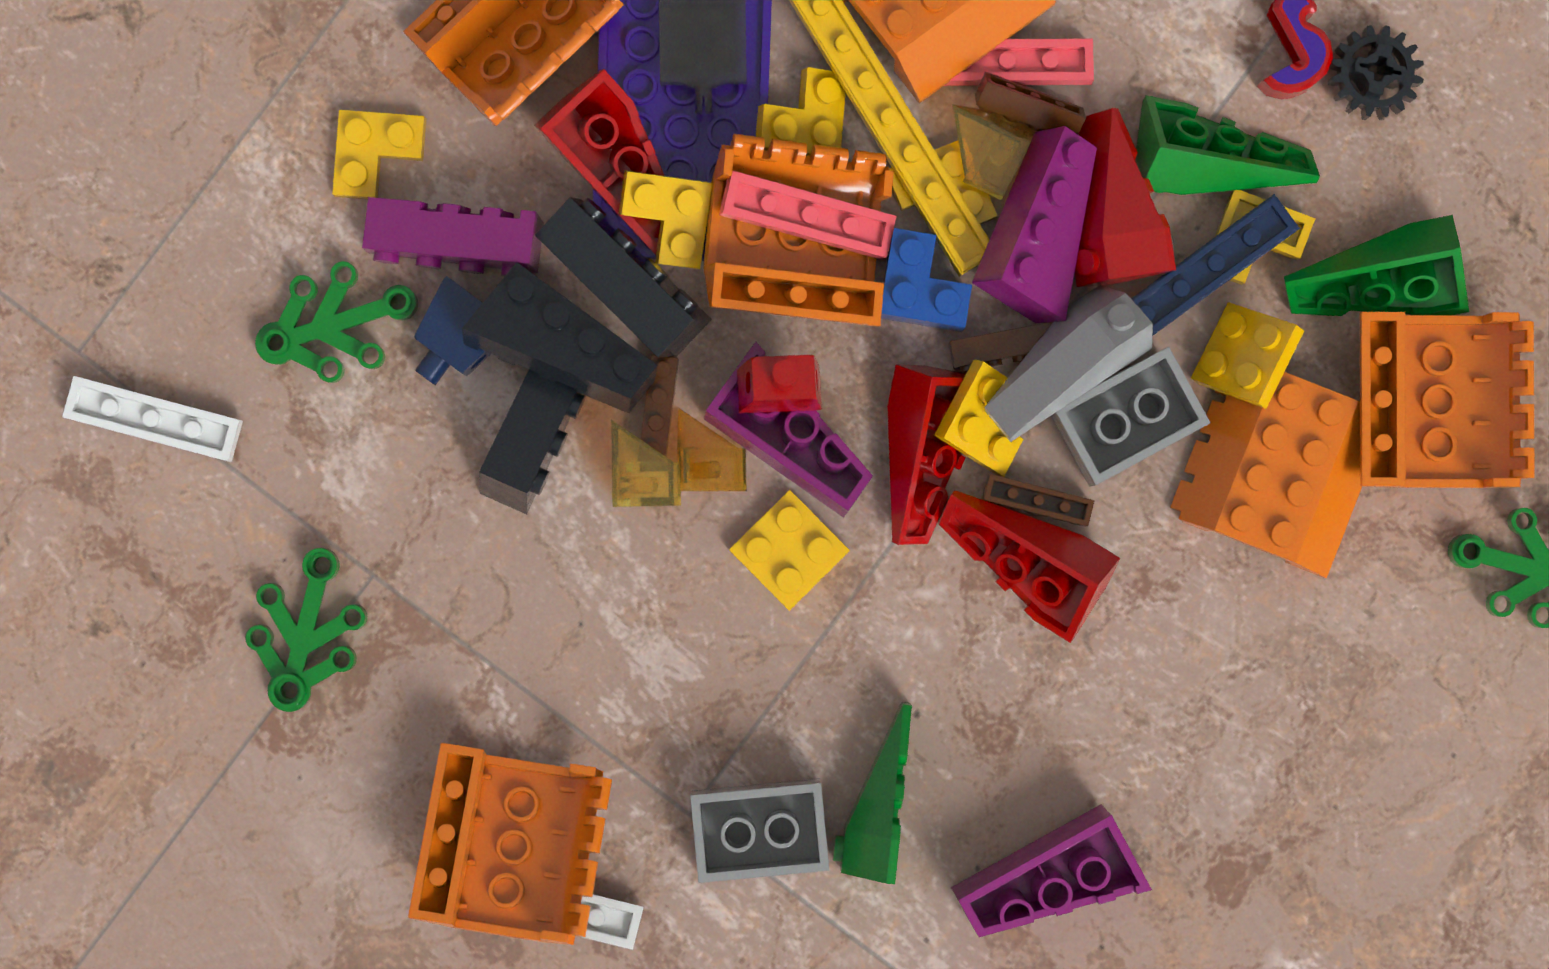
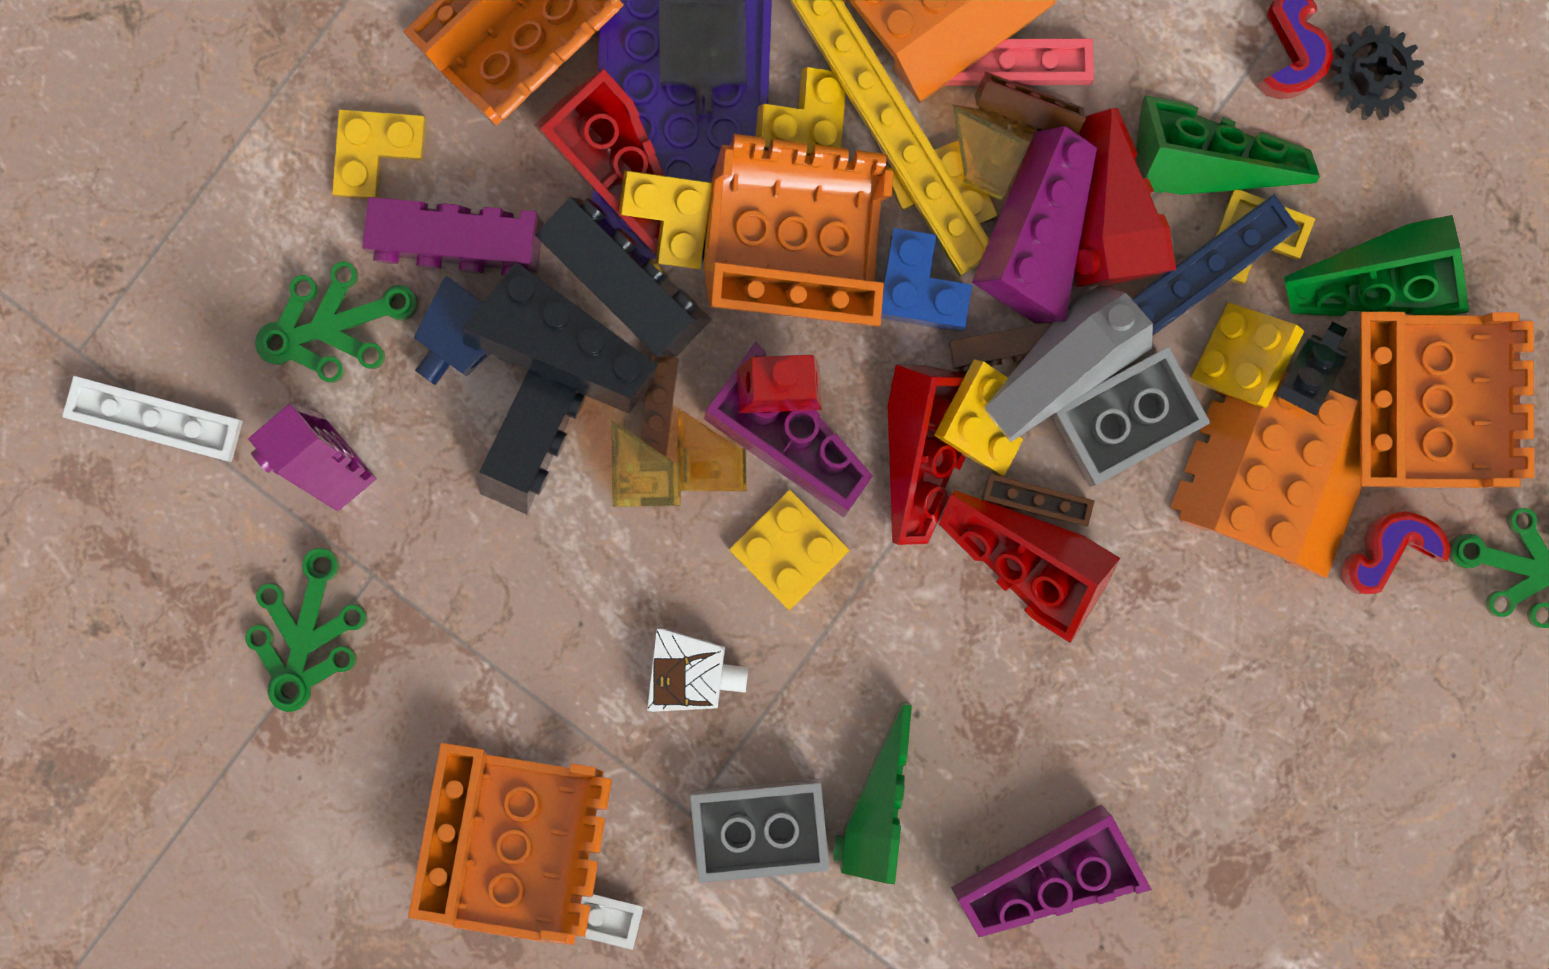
coral plate [719,171,896,260] -> none
none -> magenta wedge [248,403,377,512]
none -> torso [647,628,749,712]
none -> black hinge [1276,321,1348,416]
none -> red animal [1341,511,1451,594]

